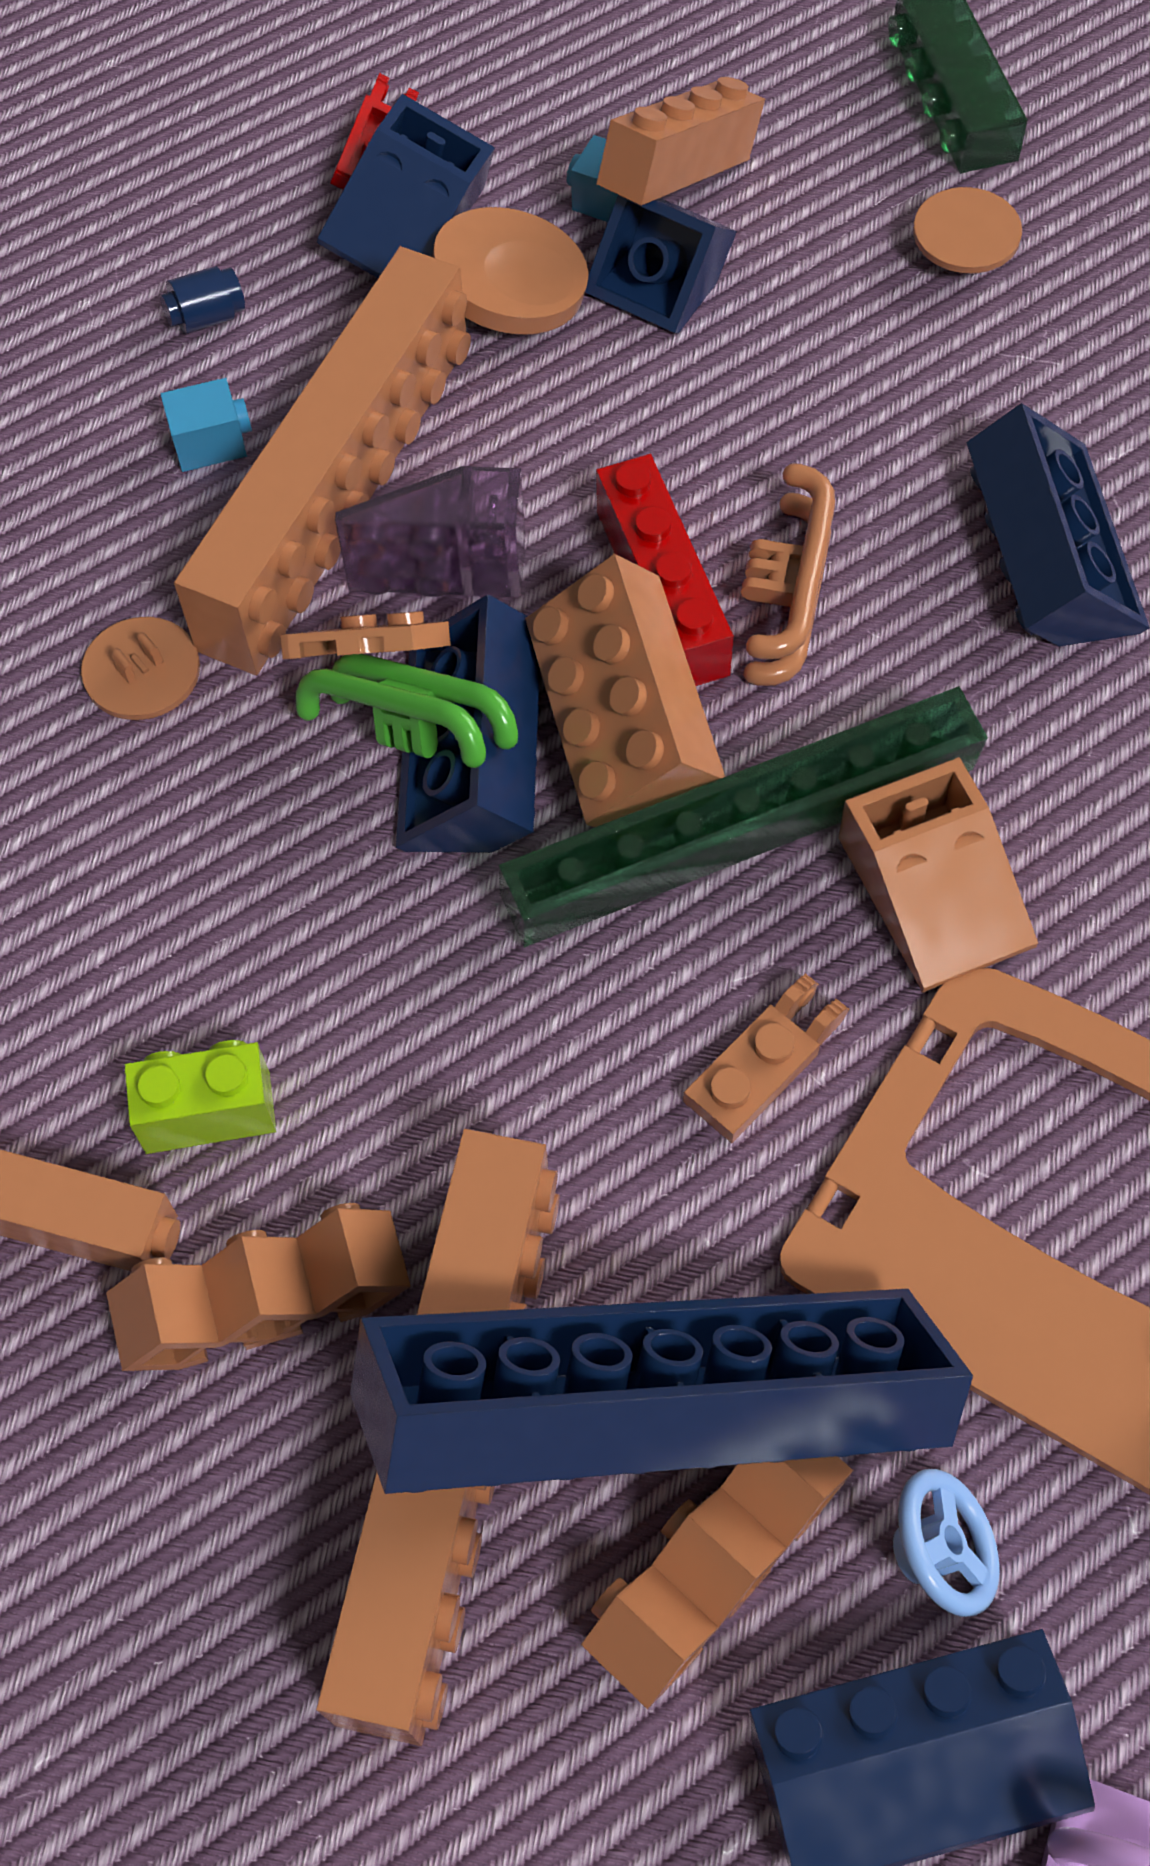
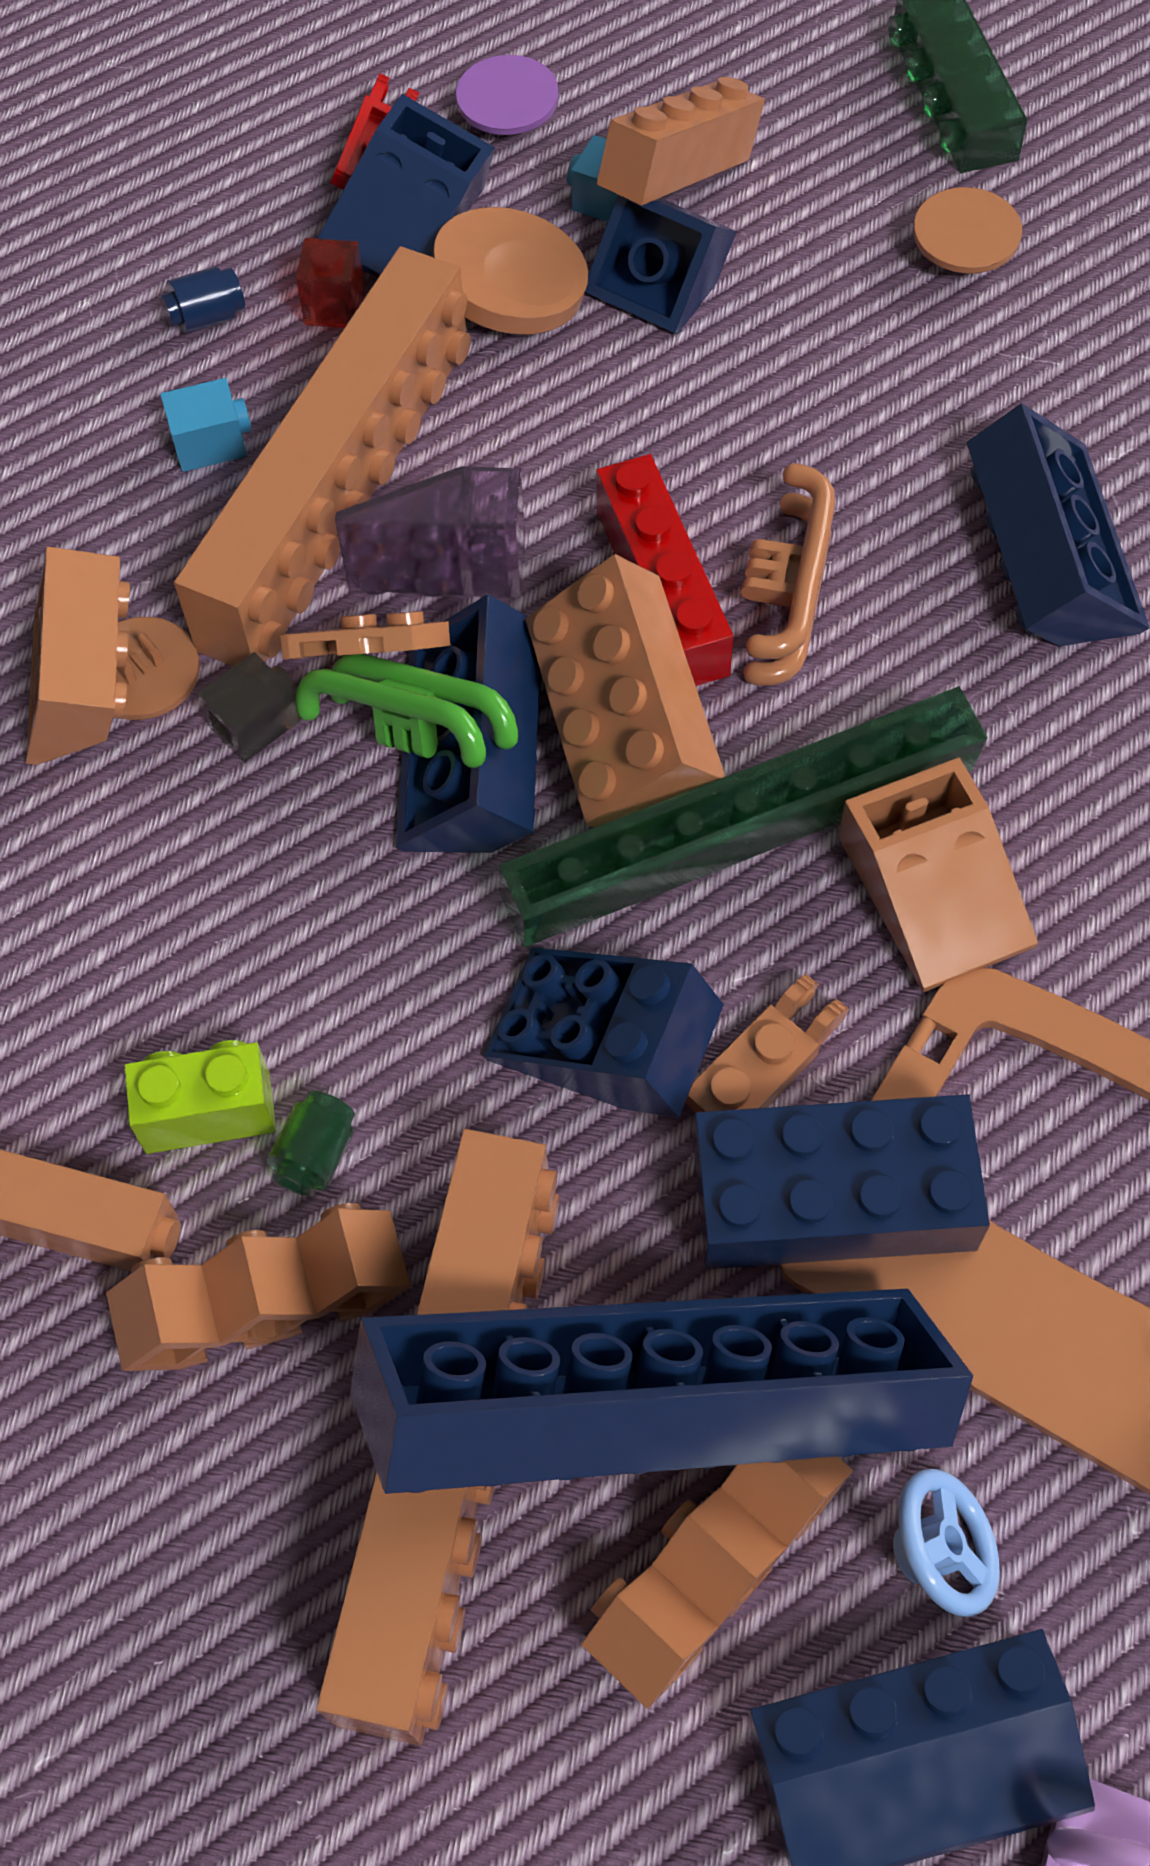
none -> nougat slope [26,546,130,765]
none -> clear smoke brick [197,652,300,763]
none -> clear green brick [266,1091,355,1195]
none -> clear red brick [296,238,366,328]
none -> medium lavender piece [456,55,559,135]
none -> dark blue slope [484,947,724,1118]
none -> dark blue brick [693,1094,990,1269]

